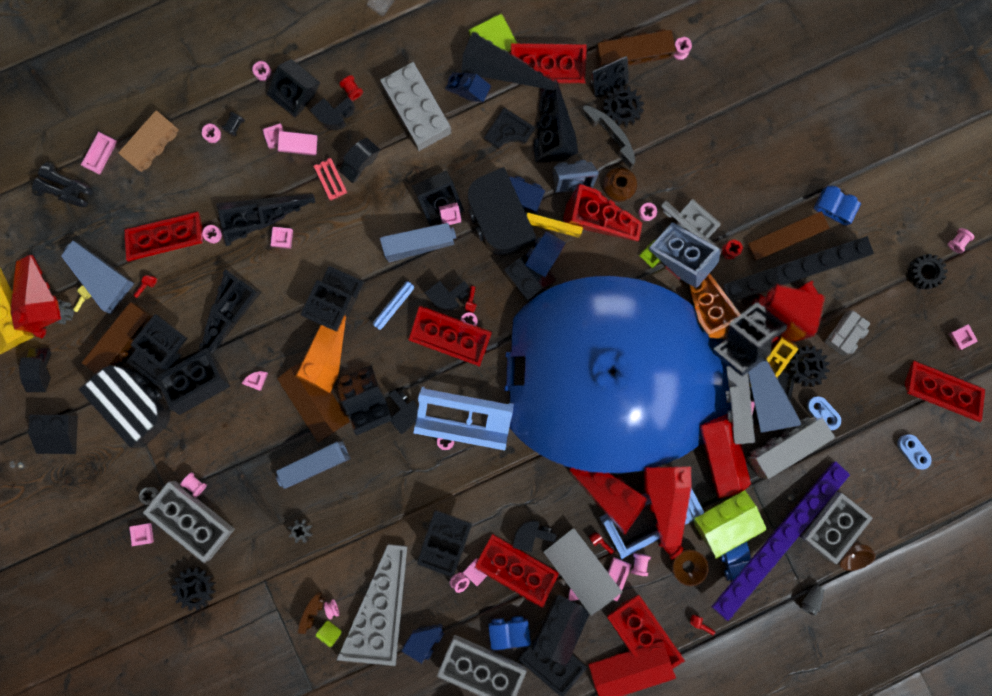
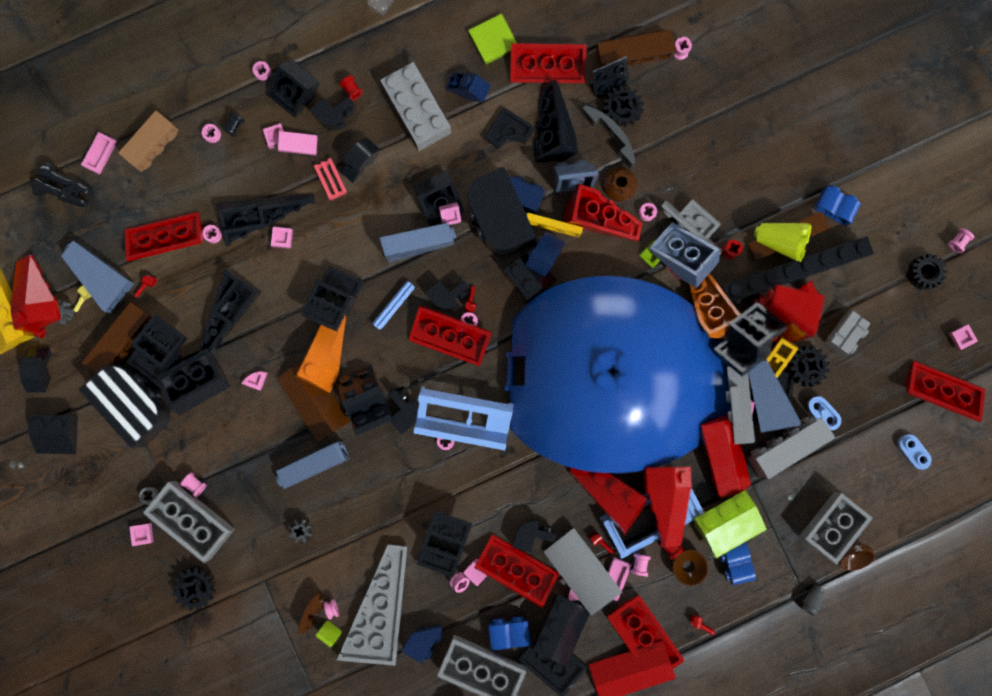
black wedge [461,32,557,90] -> none
dark purple plate [711,462,850,621] -> none
none -> neon yellow cone [754,223,811,262]

